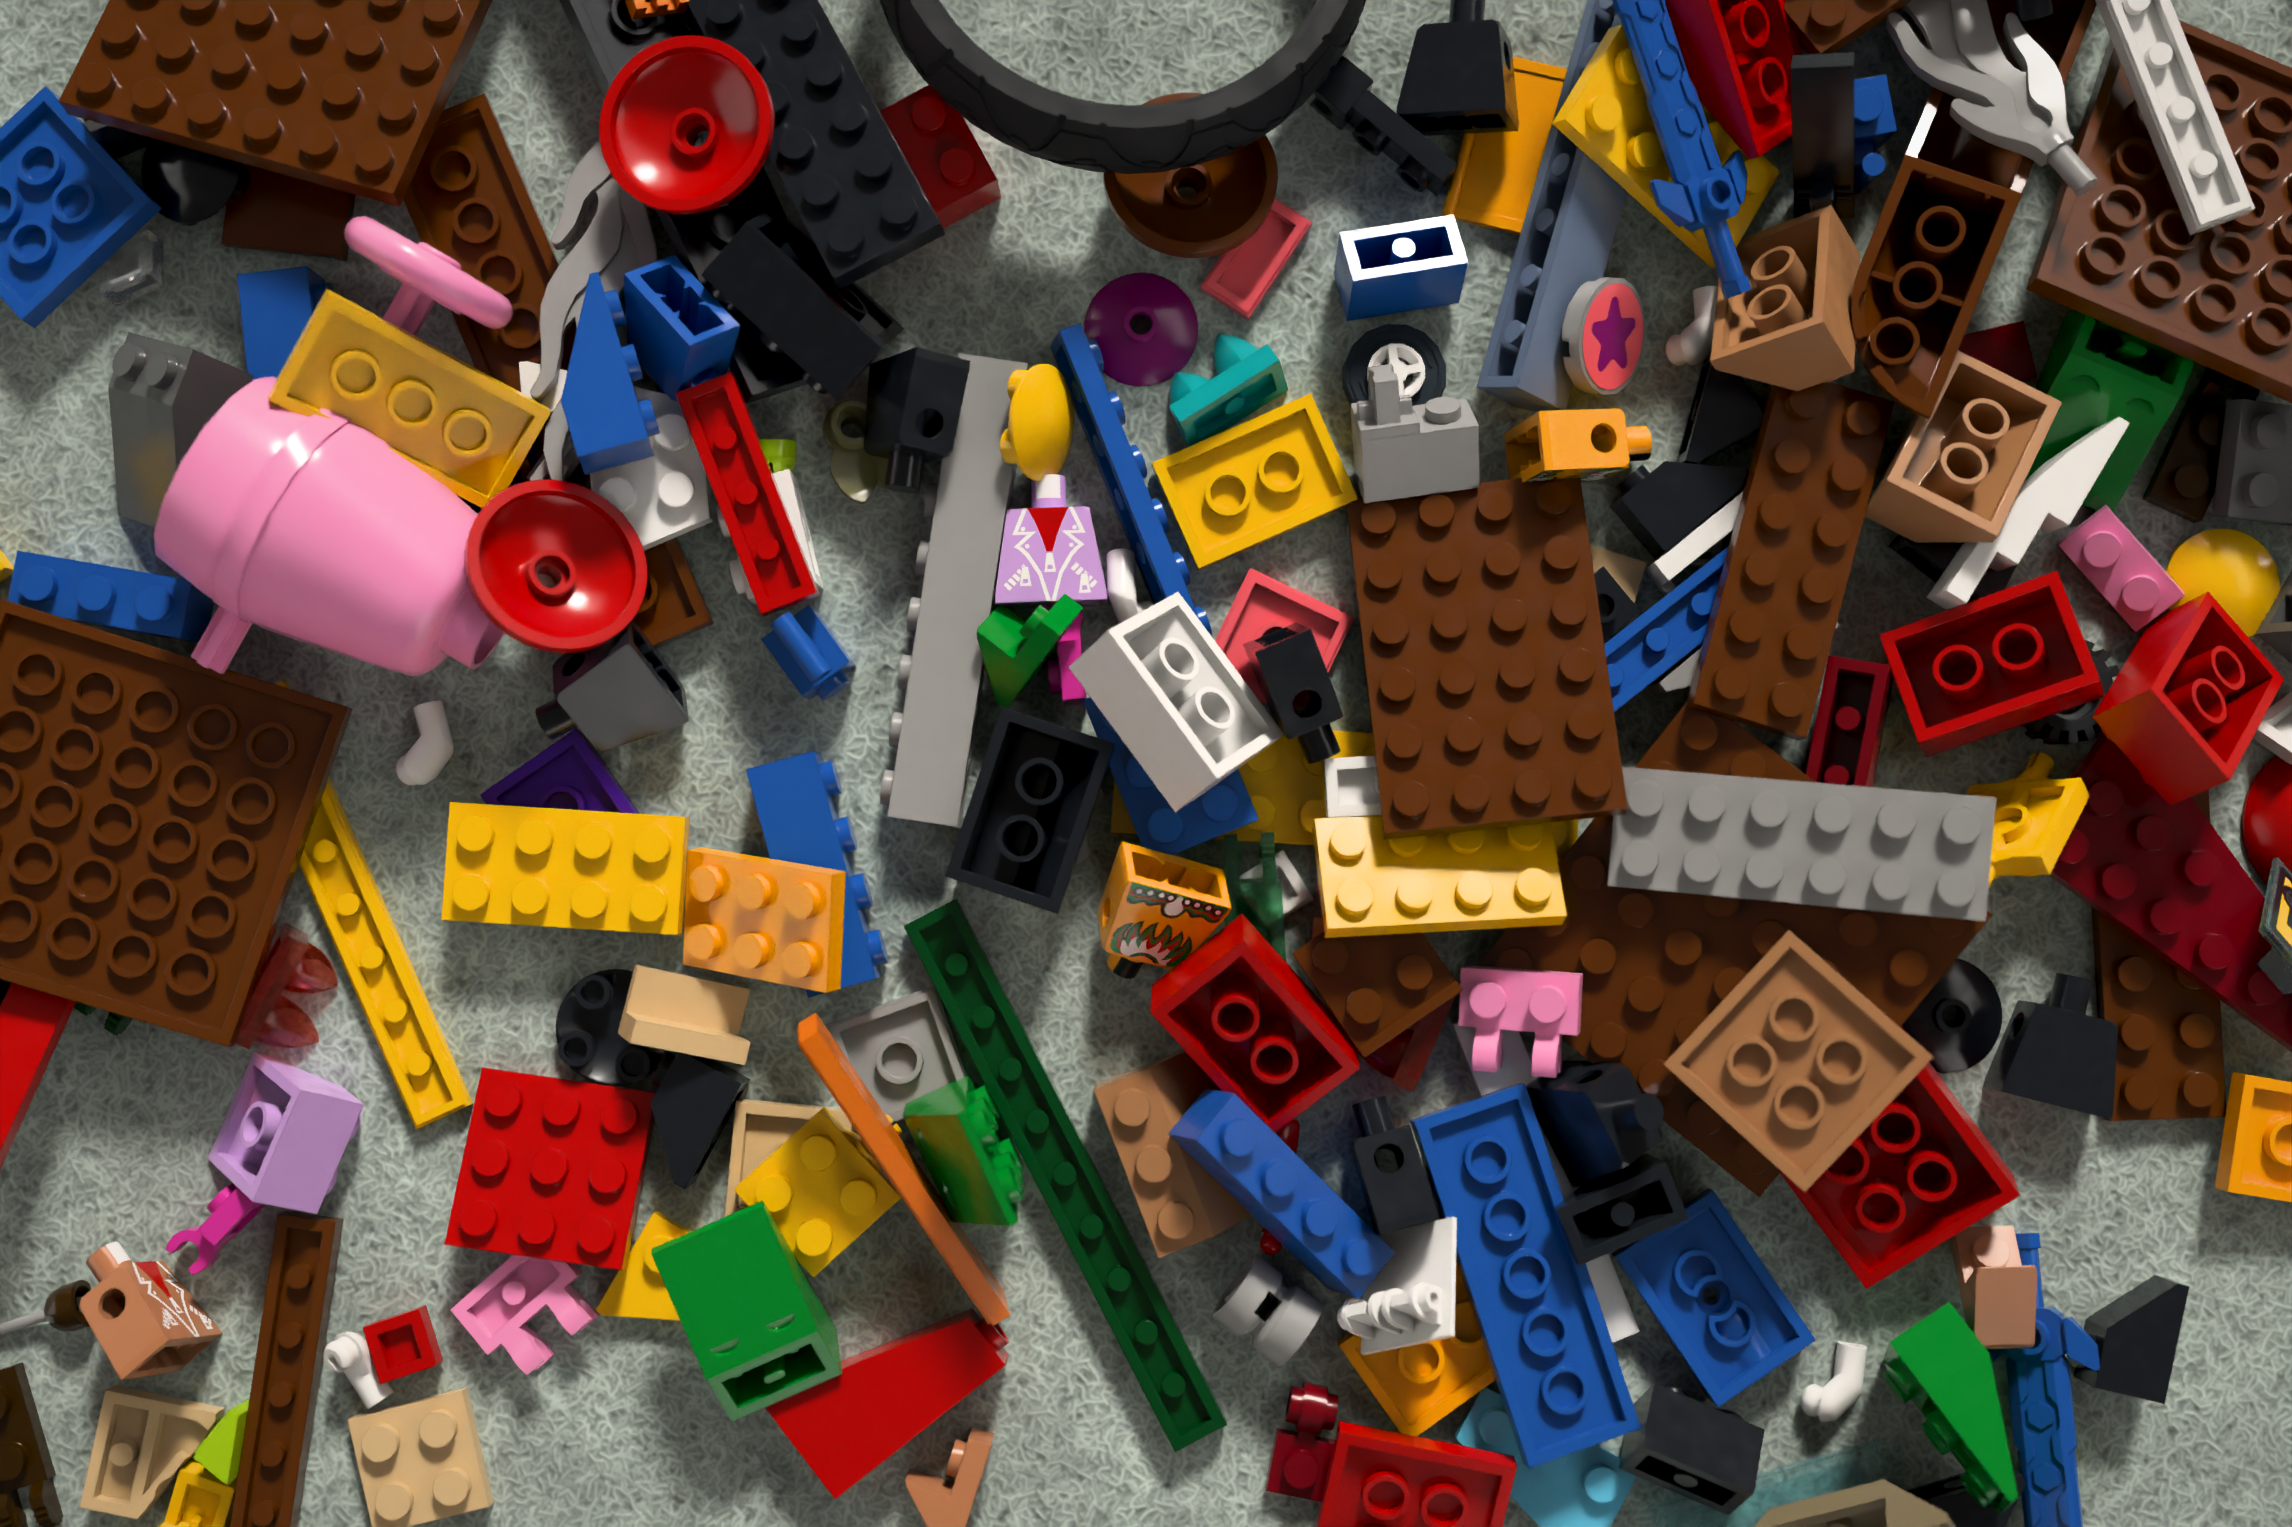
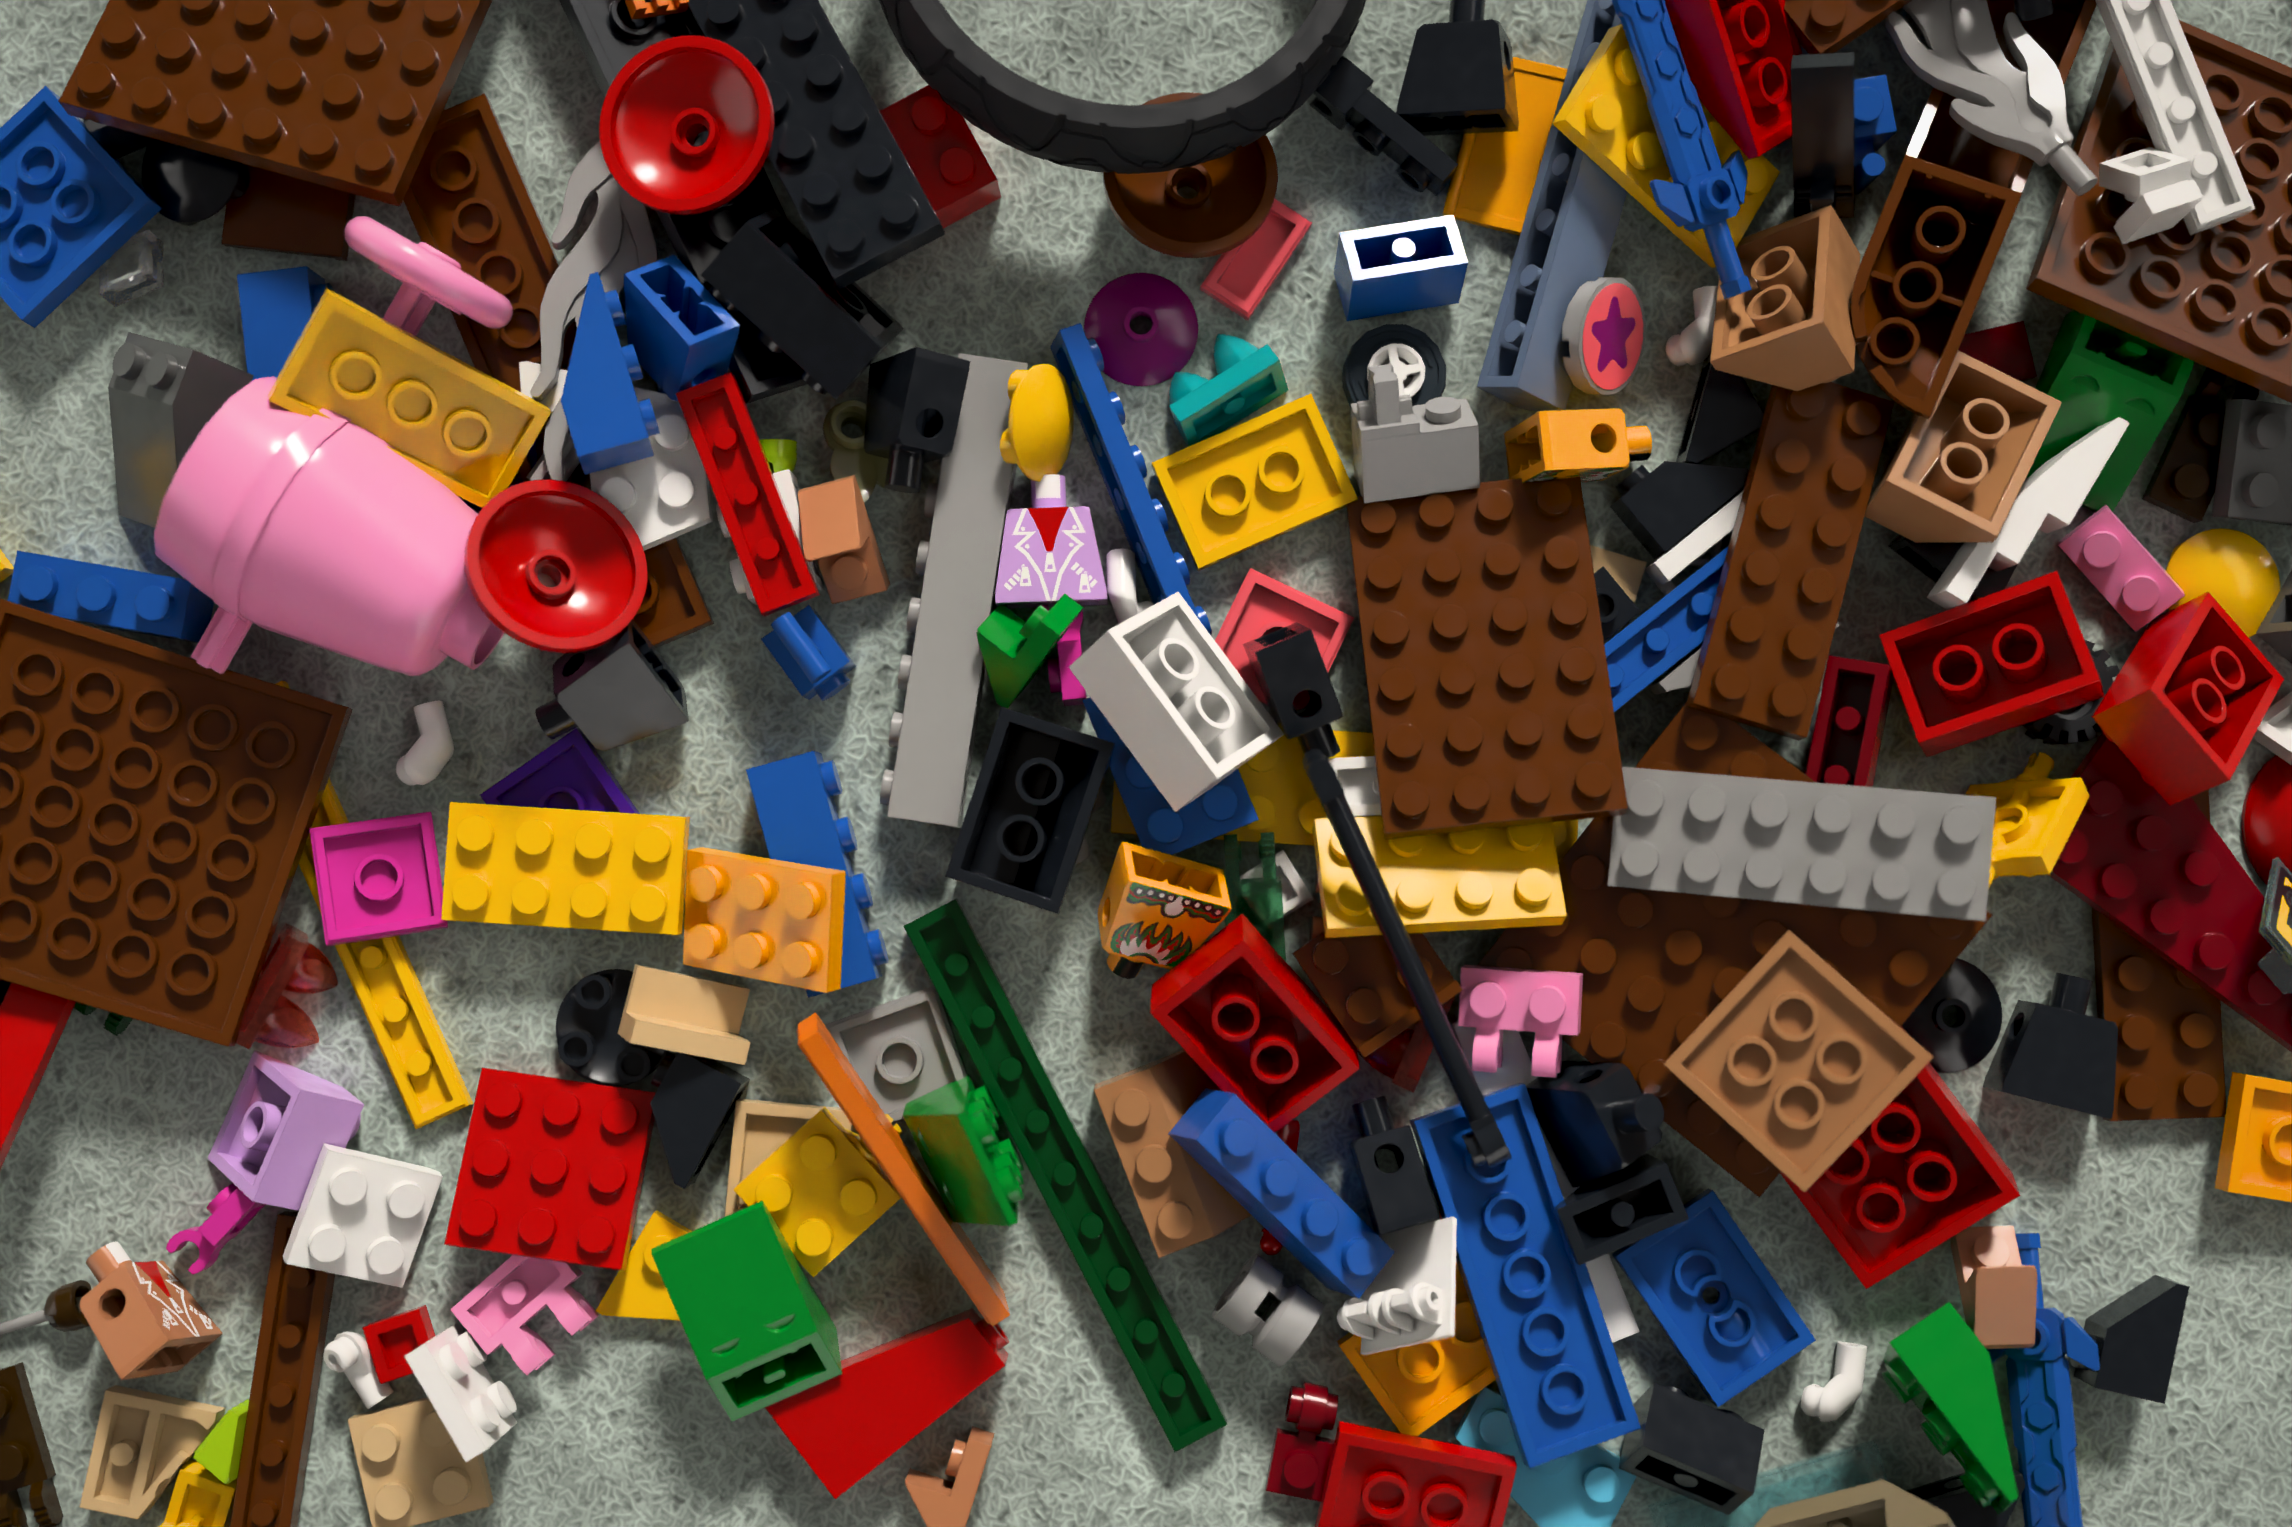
none -> white plate [282,1143,443,1288]
none -> dark pink tile [309,811,448,946]
none -> white plate [404,1322,517,1462]
none -> nougat slope [798,475,890,604]
none -> black hinge [1302,749,1512,1169]
none -> white plate [2099,147,2191,202]
none -> white tile [2113,179,2204,244]

